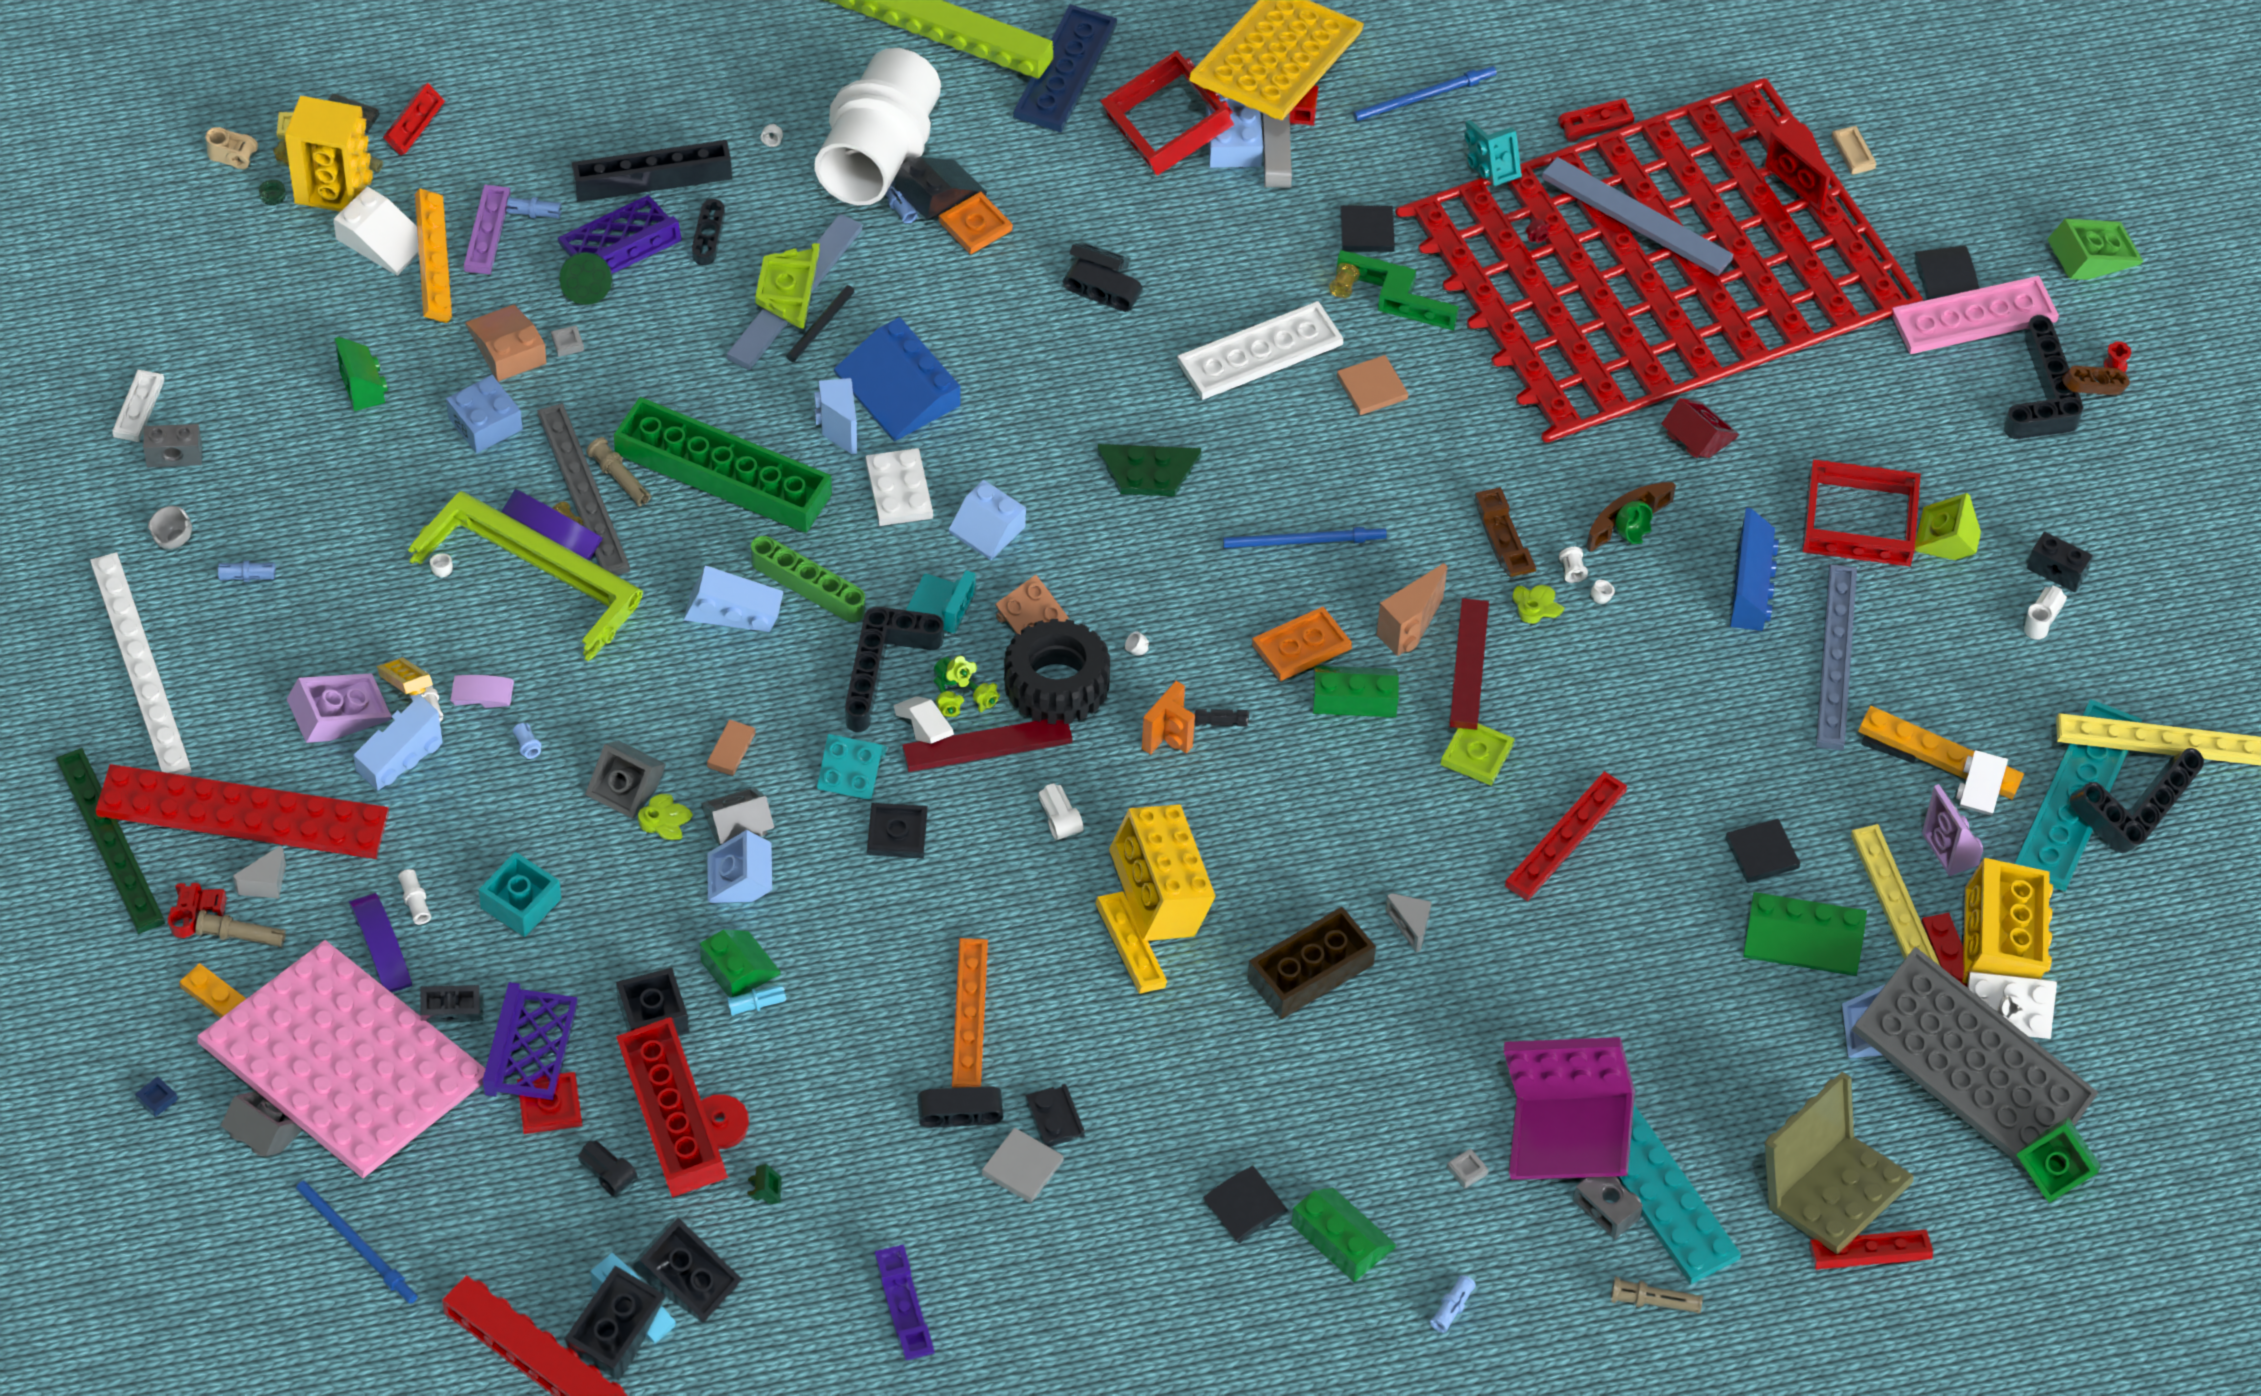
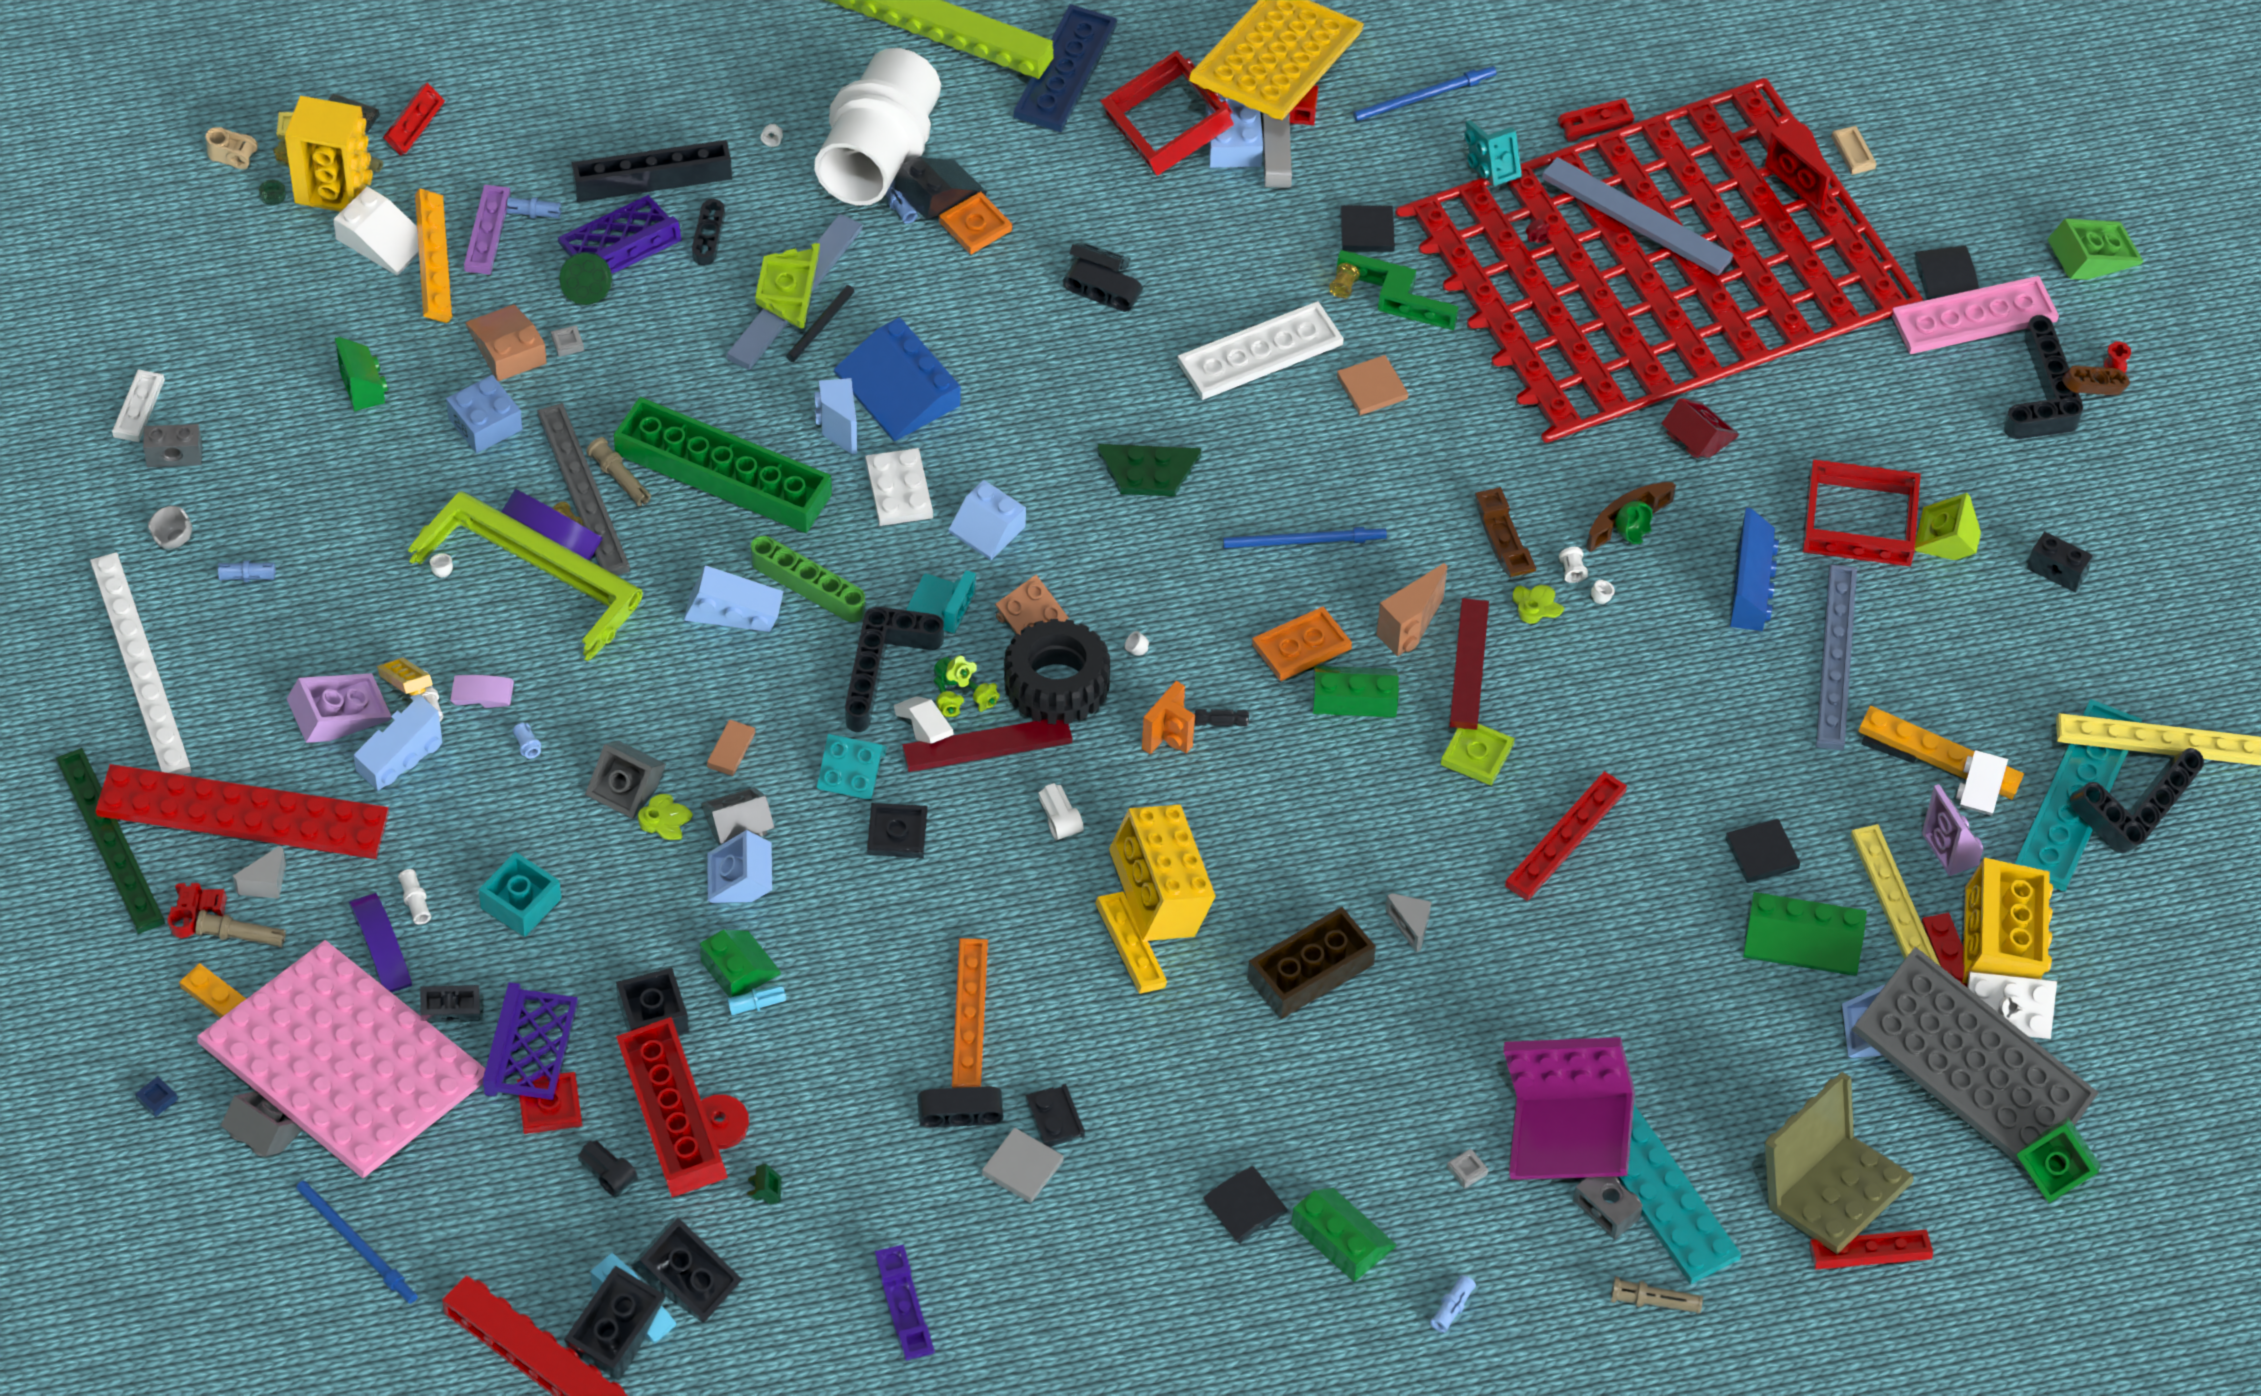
white piece [2024,586,2067,639] -> none

